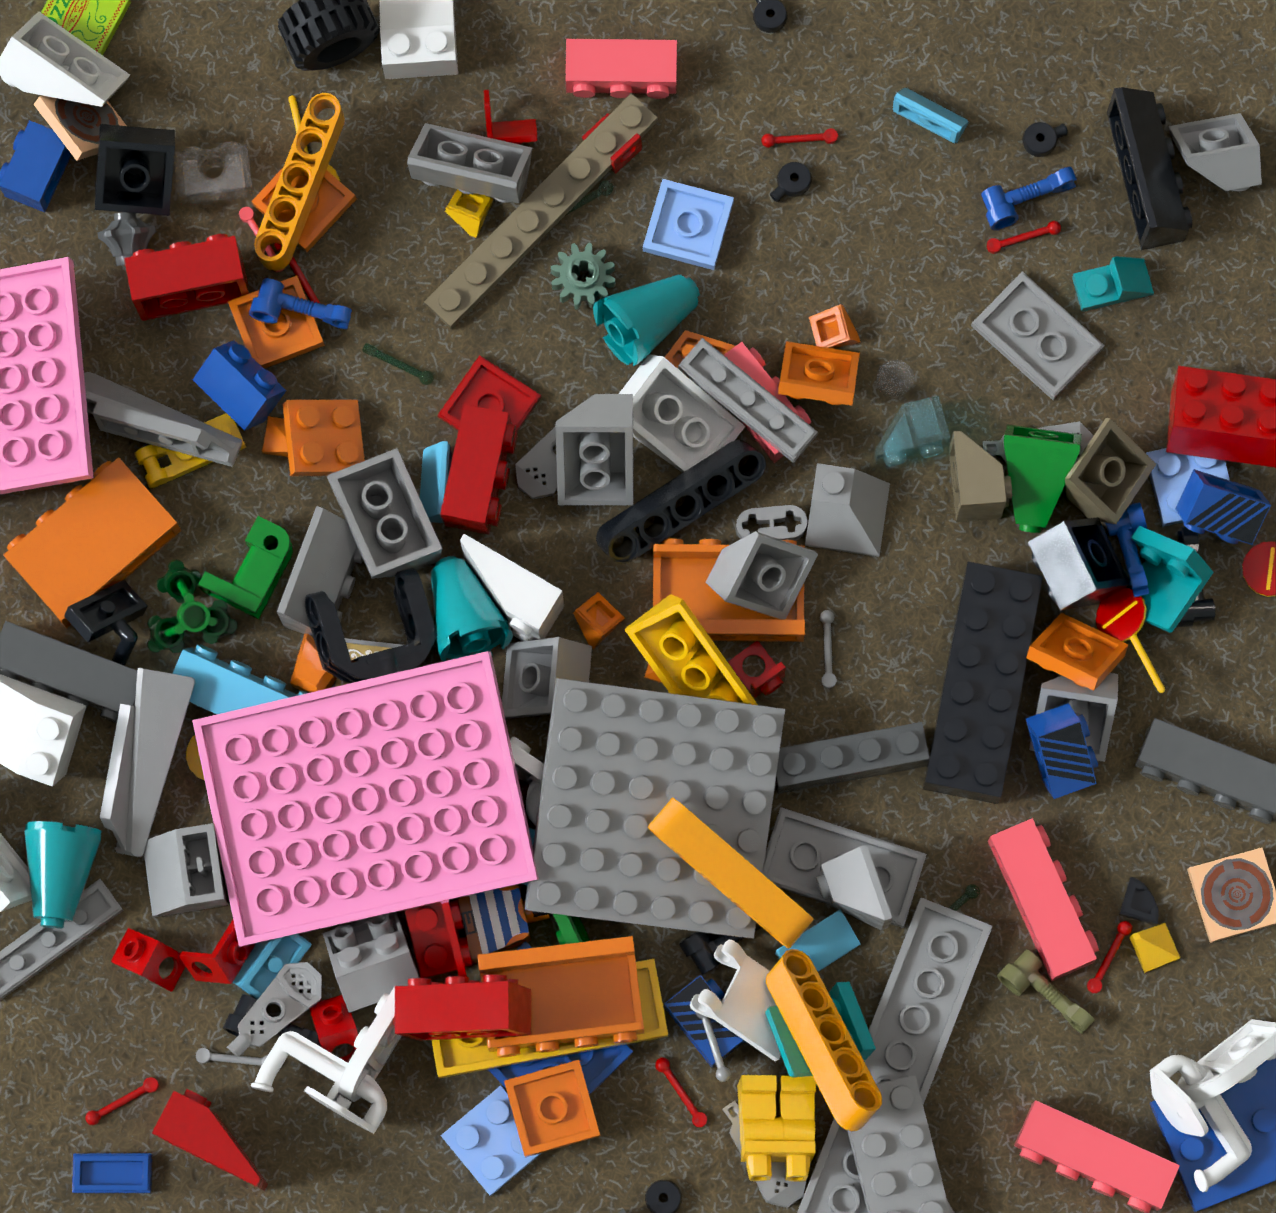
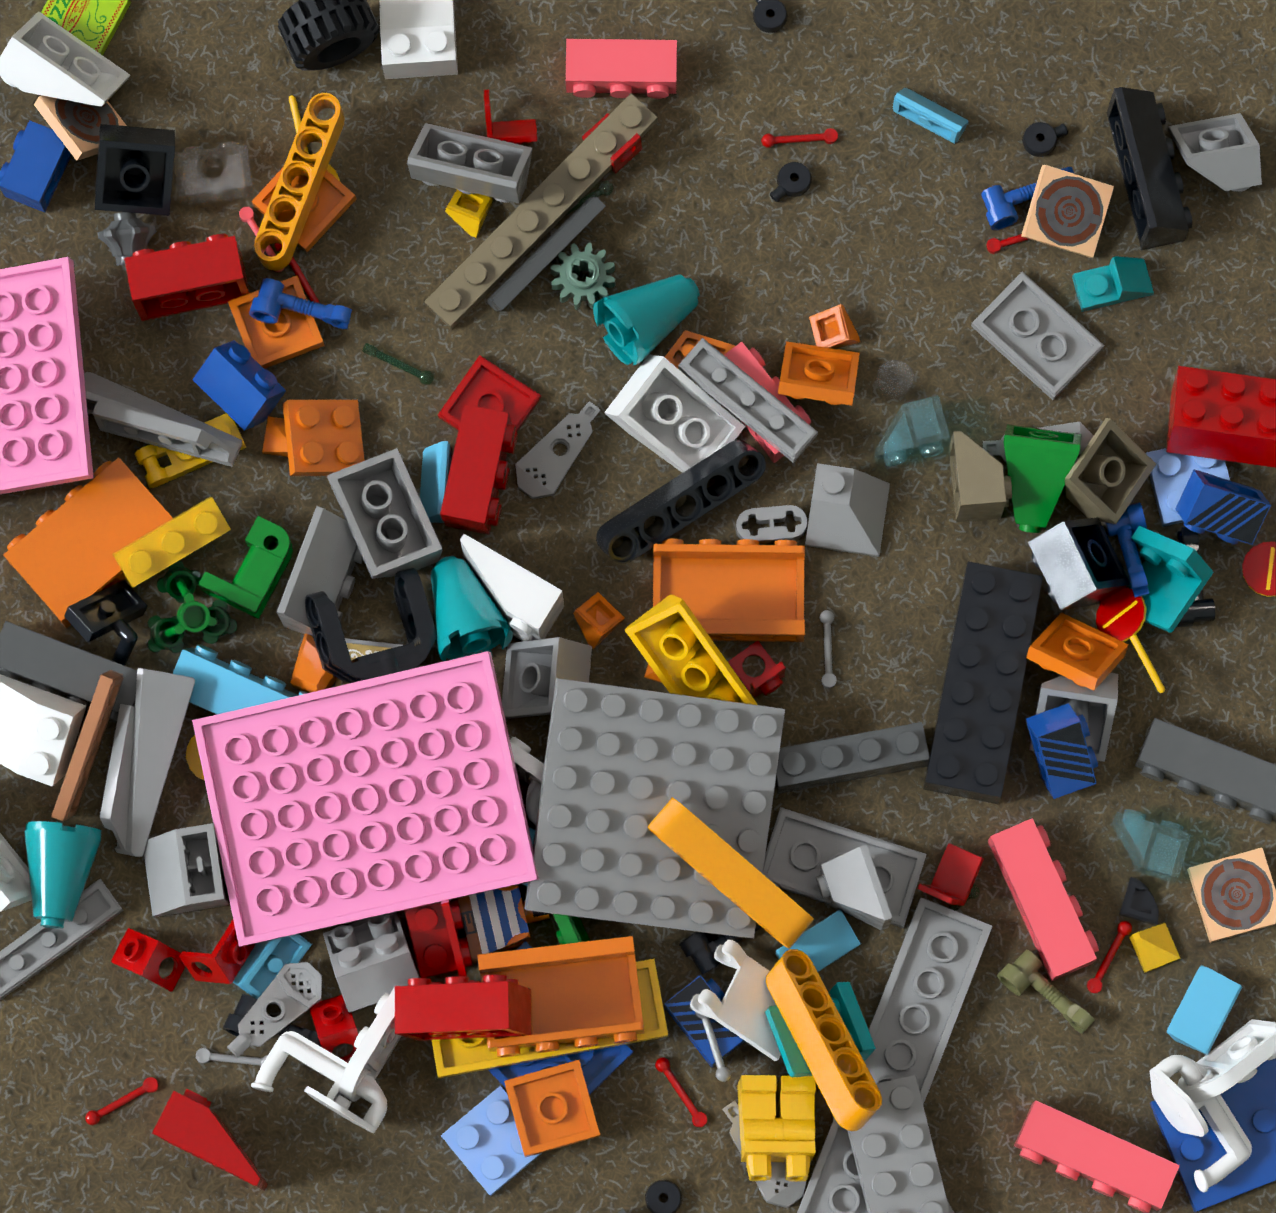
blue tile [72,1153,152,1193] -> none
light grey slope [556,394,634,505] -> none
light blue plate [643,179,734,270] -> none
light grey slope [705,531,818,619] -> none
none -> nougat tile [51,670,124,821]
none -> yellow plate [112,497,231,587]
none -> dark grey tile [486,197,606,311]
none -> red bracket [917,843,984,906]
none -> tile [1021,165,1114,258]
none -> clear light blue slope [1111,809,1191,883]
none -> medium azure slope [1167,965,1242,1055]

